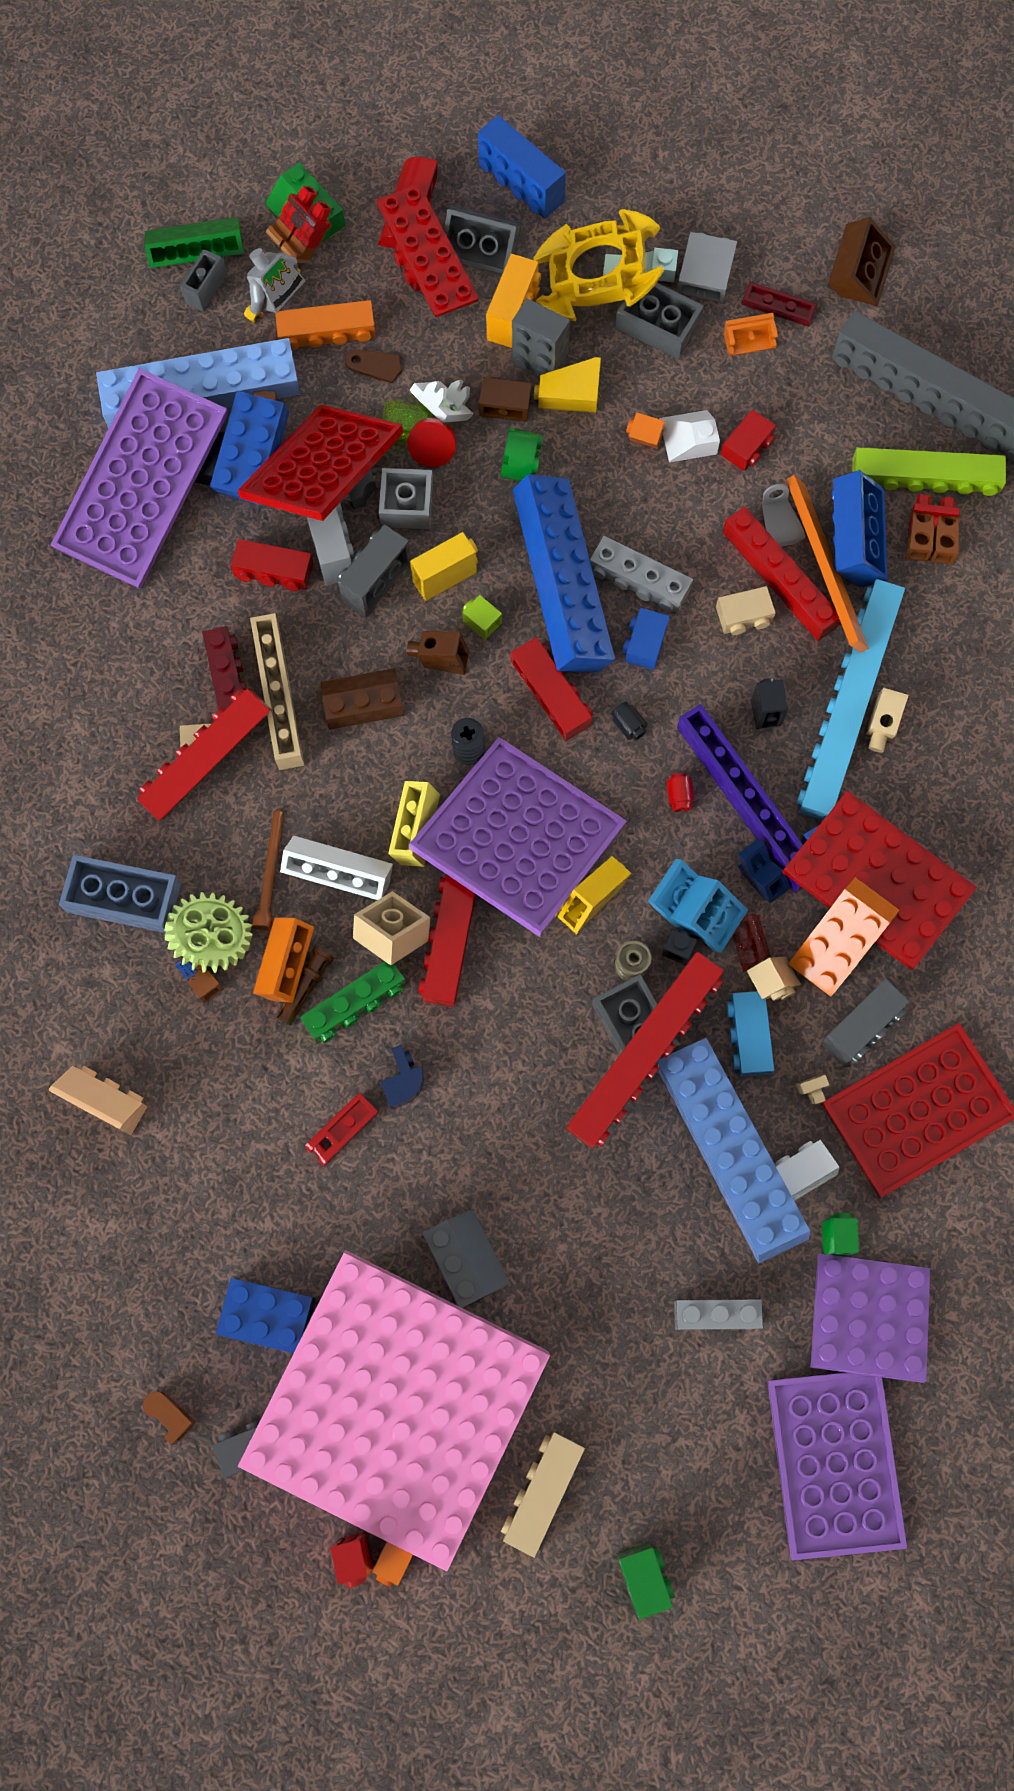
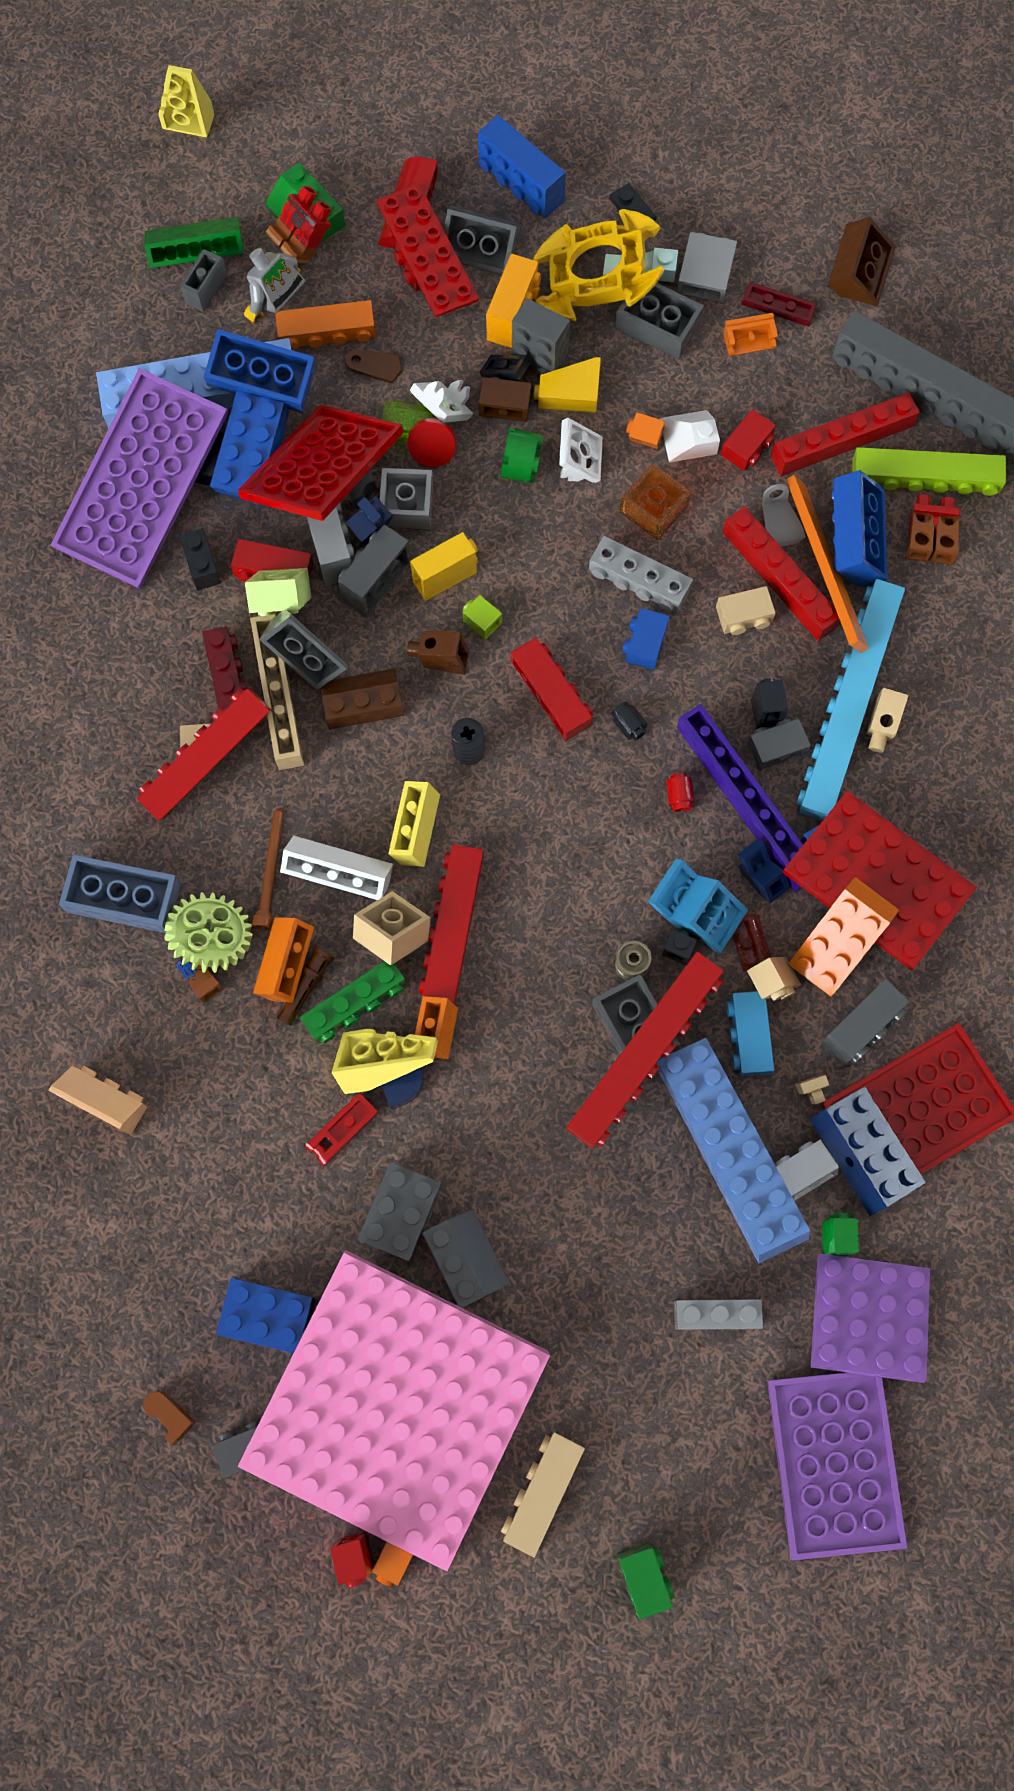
medium lavender plate [409,737,627,937] -> none
blue brick [512,474,615,673] -> none
yellow slope [557,856,631,934] -> none
none -> light yellow wedge [158,65,215,137]
none -> black brick [179,528,221,591]
none -> blue brick [204,329,316,413]
none -> yellowish green brick [245,568,312,616]
none -> dark grey slope [259,609,349,690]
none -> light yellow wedge [331,1029,438,1094]
none -> dark blue brick [346,496,393,546]
none -> dark grey brick [357,1162,442,1263]
none -> orange brick [415,996,458,1059]
none -> black plate [479,354,531,381]
none -> white piece [559,418,603,482]
none -> black plate [609,183,656,221]
none -> clear orange brick [619,463,691,541]
none -> dark grey brick [748,719,811,770]
none -> red brick [771,393,920,477]
none -> brick [810,1087,926,1216]

